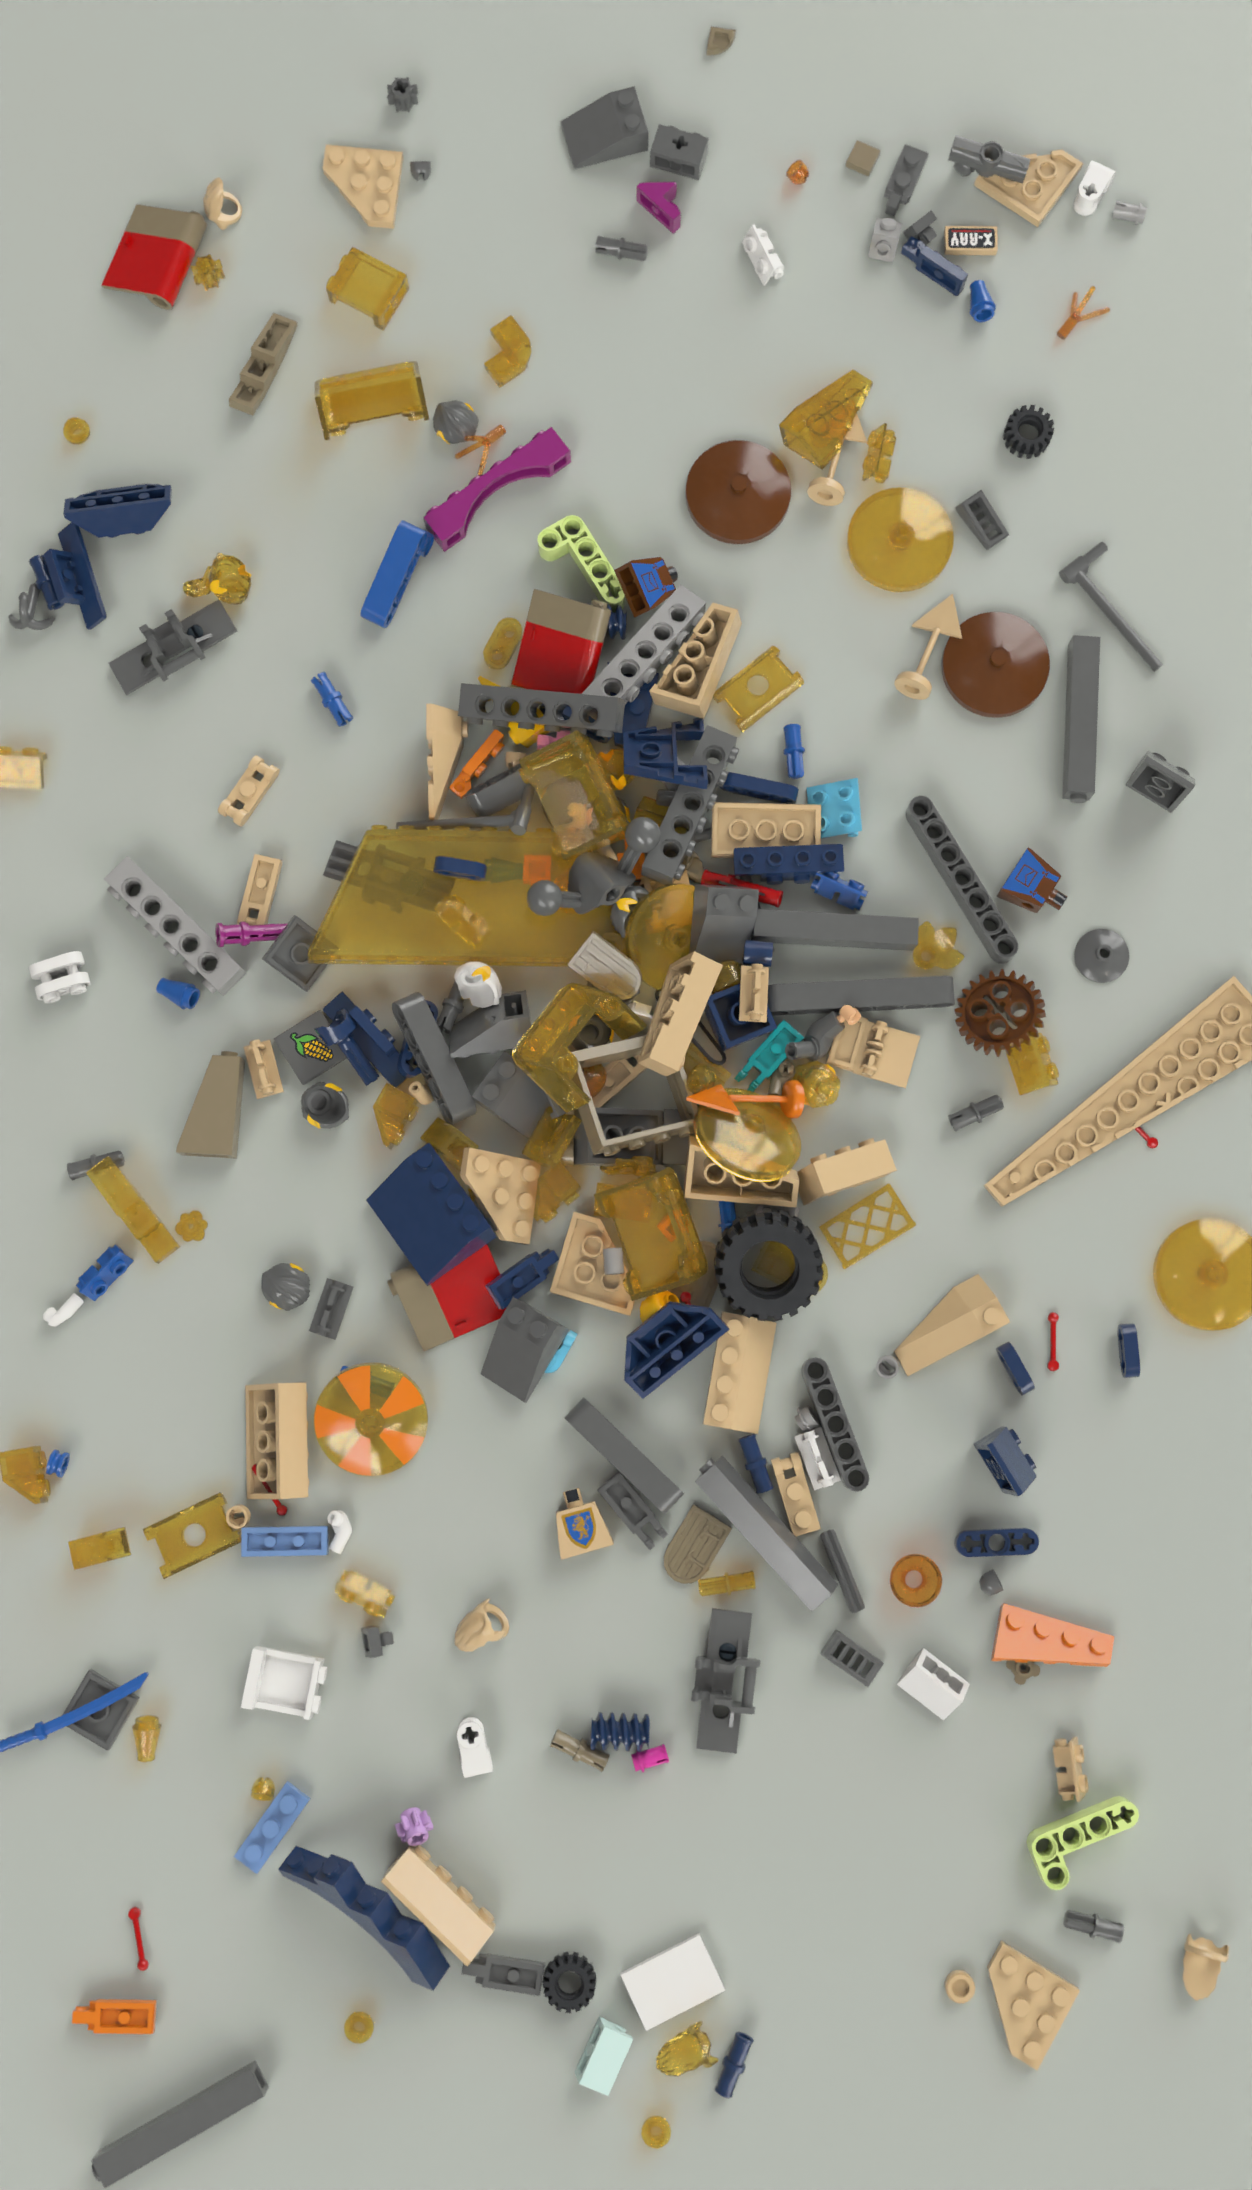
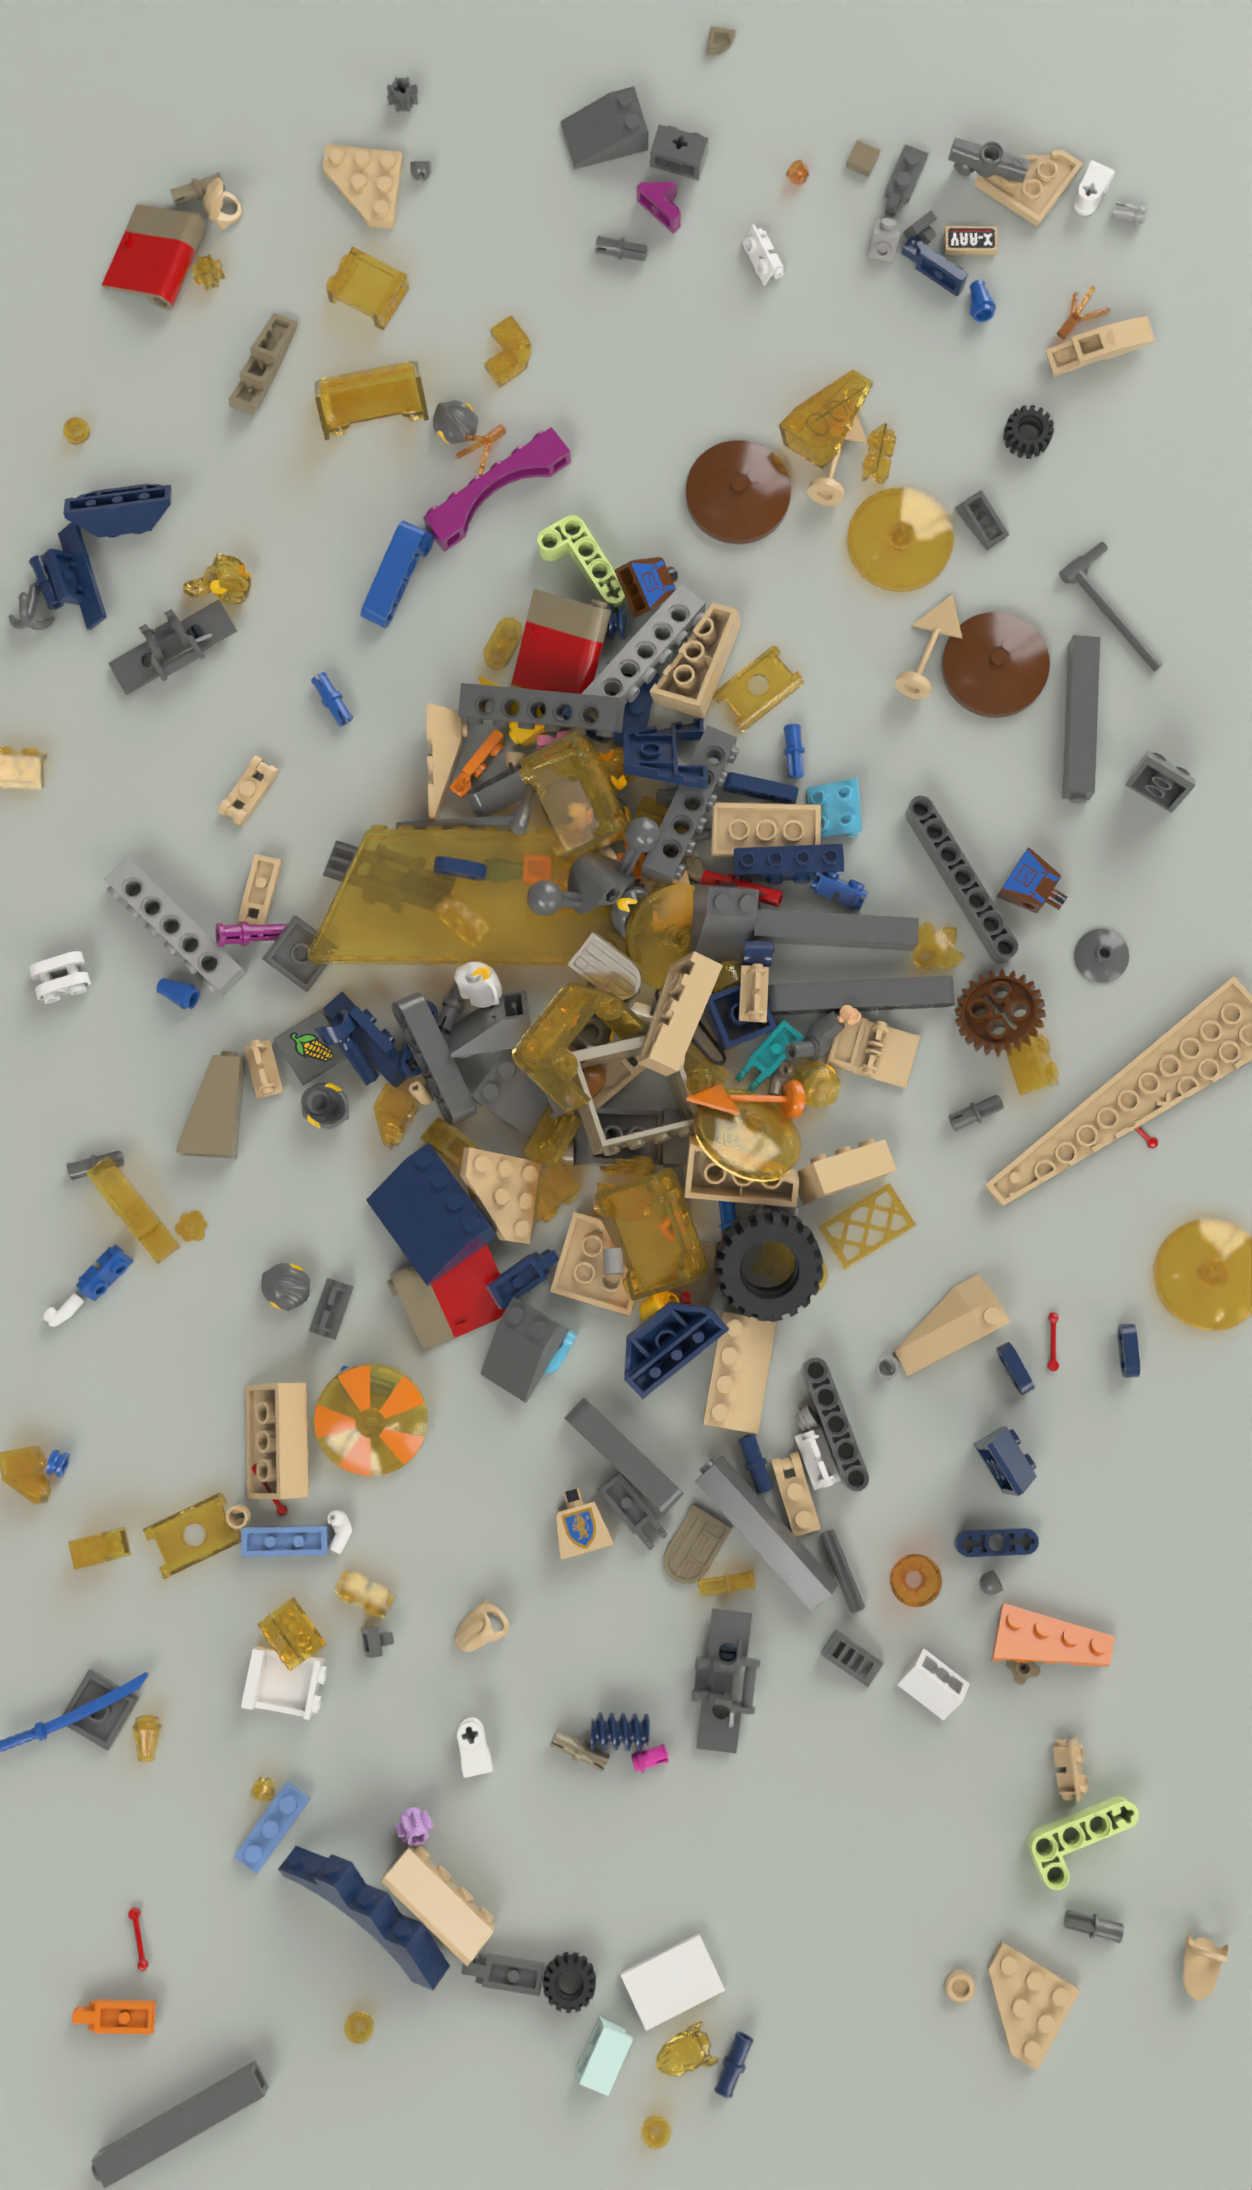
none -> dark tan pin [170,172,225,206]
none -> clear yellow bracket [258,1597,327,1671]
none -> tan slope [1045,316,1155,378]

